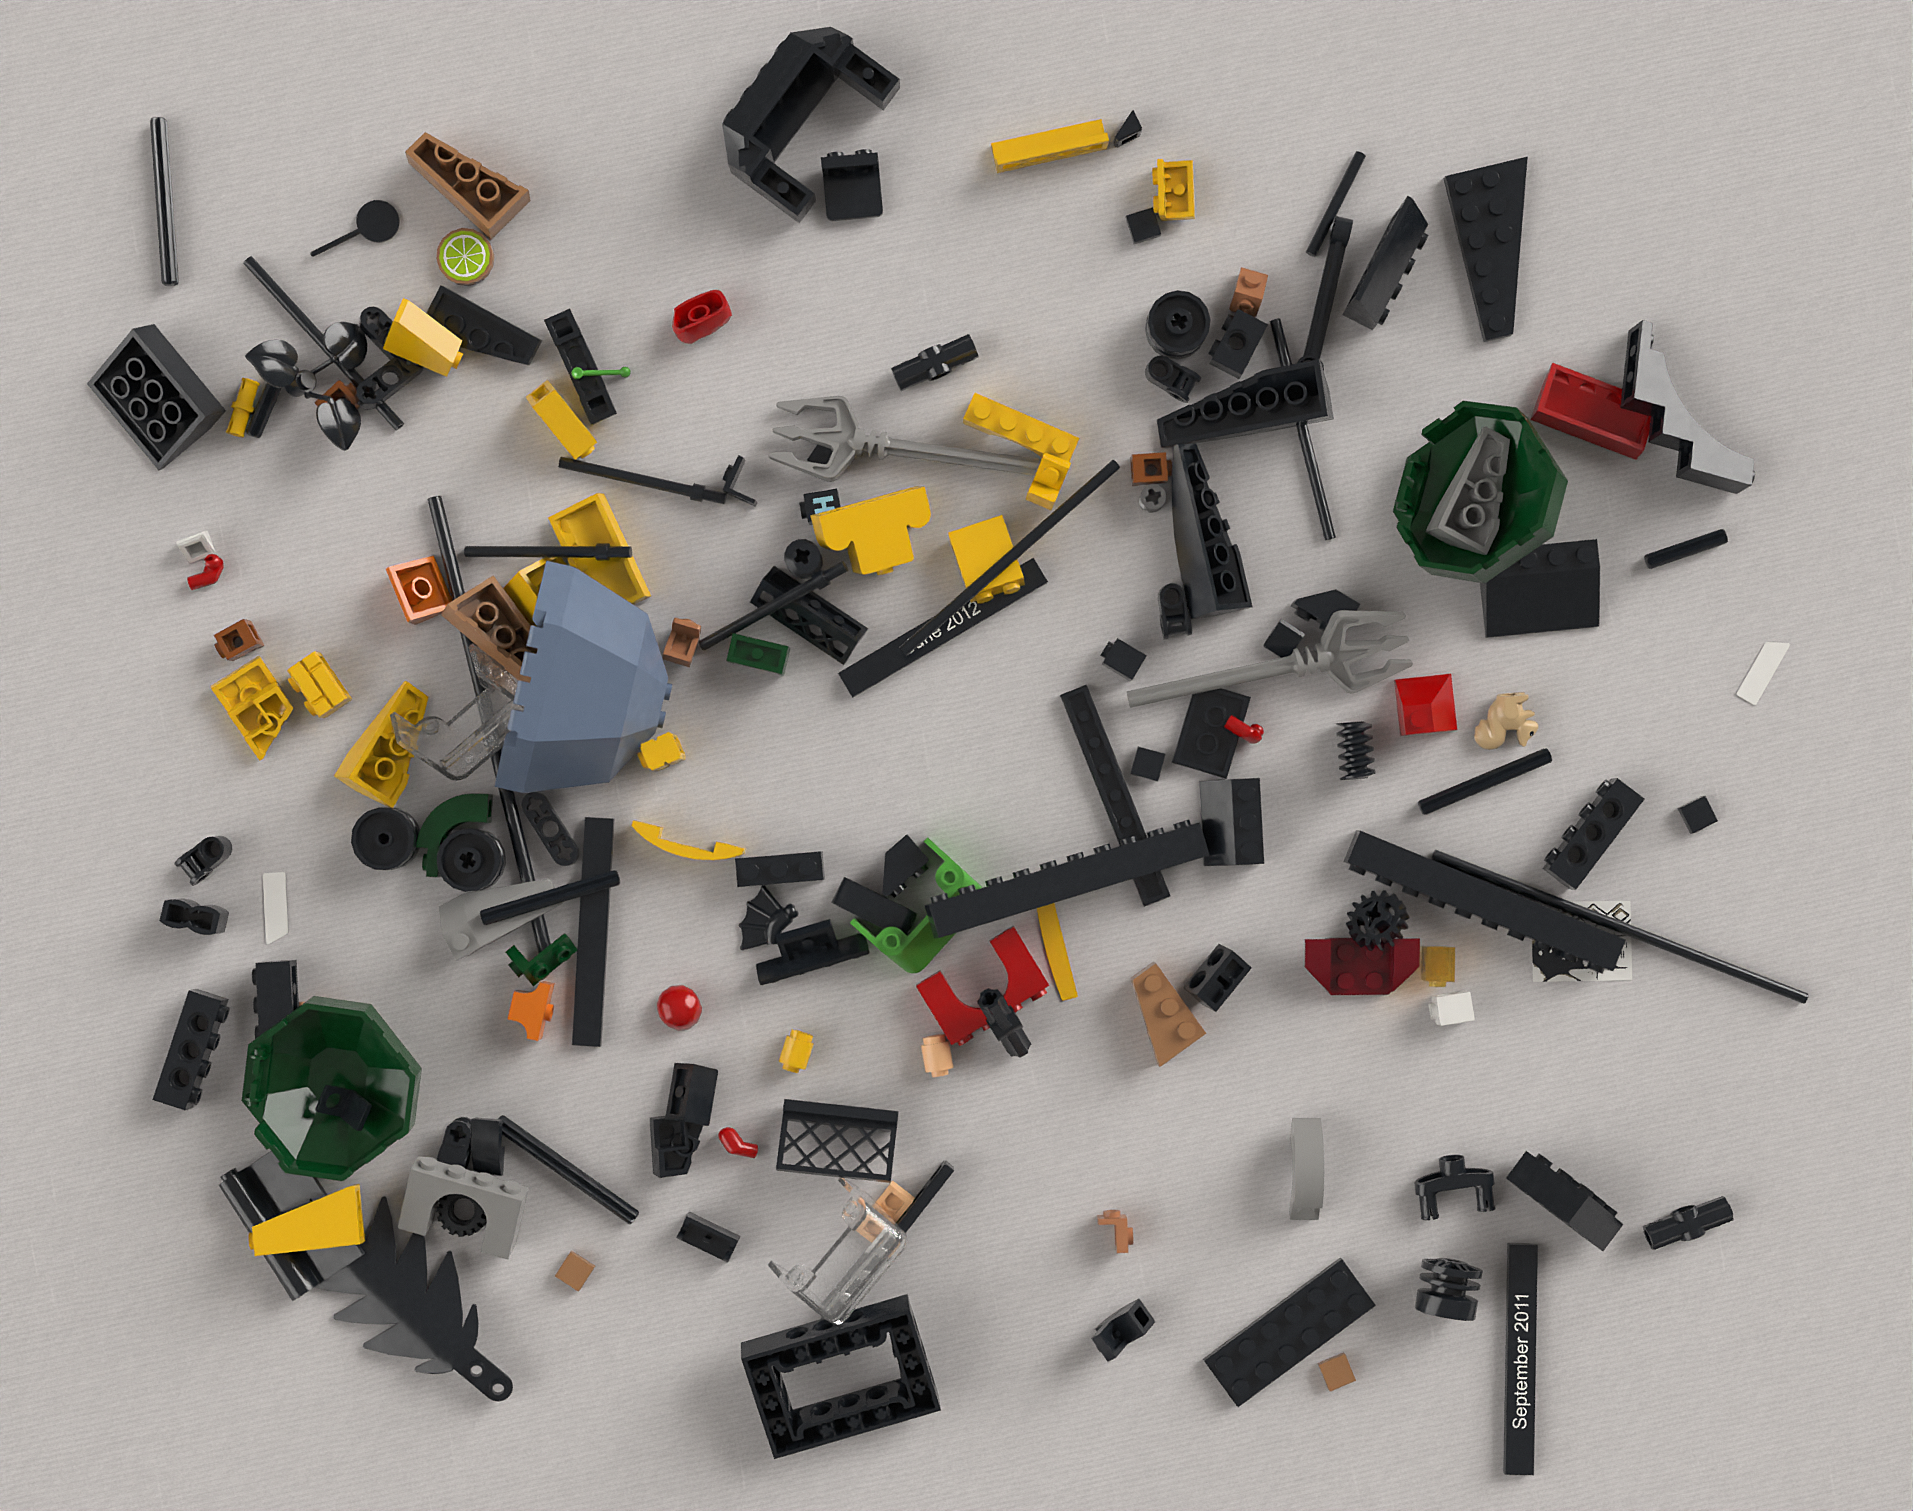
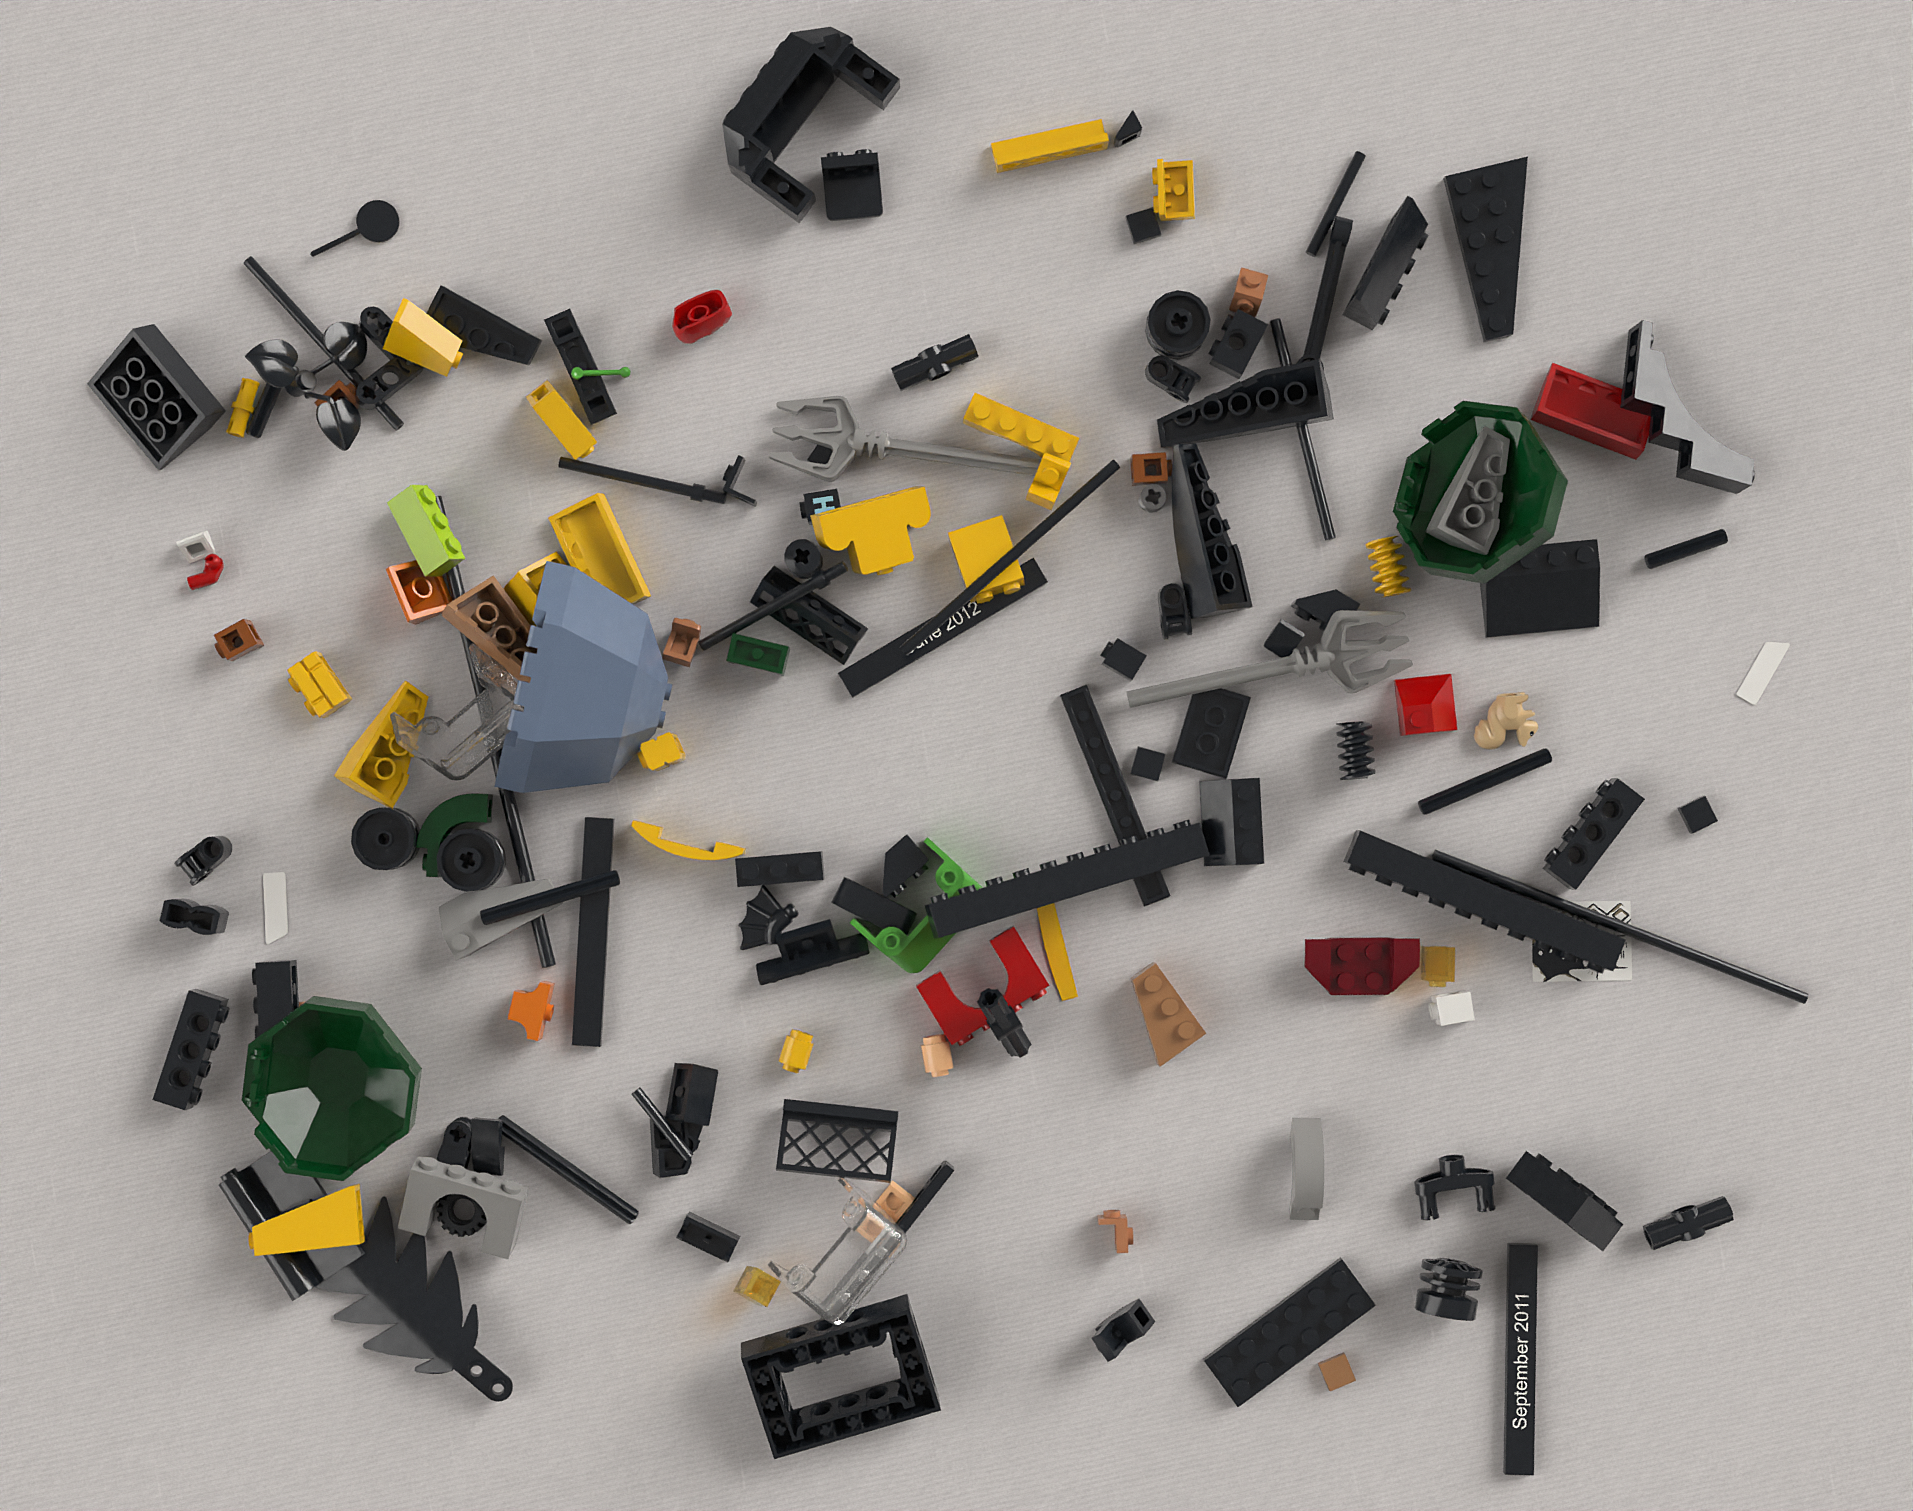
black axle [150,117,179,286] -> none
yellow slope [210,655,294,761] -> none
black bracket [315,1084,372,1131] -> none
medium nougat wedge [405,132,531,240] -> none
tile [436,228,494,286] -> none
black bar [464,543,632,561] -> none
dark green bracket [505,933,577,987] -> none
black beam [521,792,579,866] -> none
medium nougat tile [555,1251,595,1292] -> none
red hair [657,985,702,1031] -> none
red arm [718,1127,758,1158] -> none
black brick [1183,944,1252,1012] -> none
red arm [1224,715,1264,744] -> none
black gear [1346,890,1410,951] -> none
none -> lime brick [387,485,466,577]
none -> black bar [631,1087,694,1161]
none -> clear yellow brick [733,1266,781,1307]
none -> yellow piece [1365,536,1412,598]

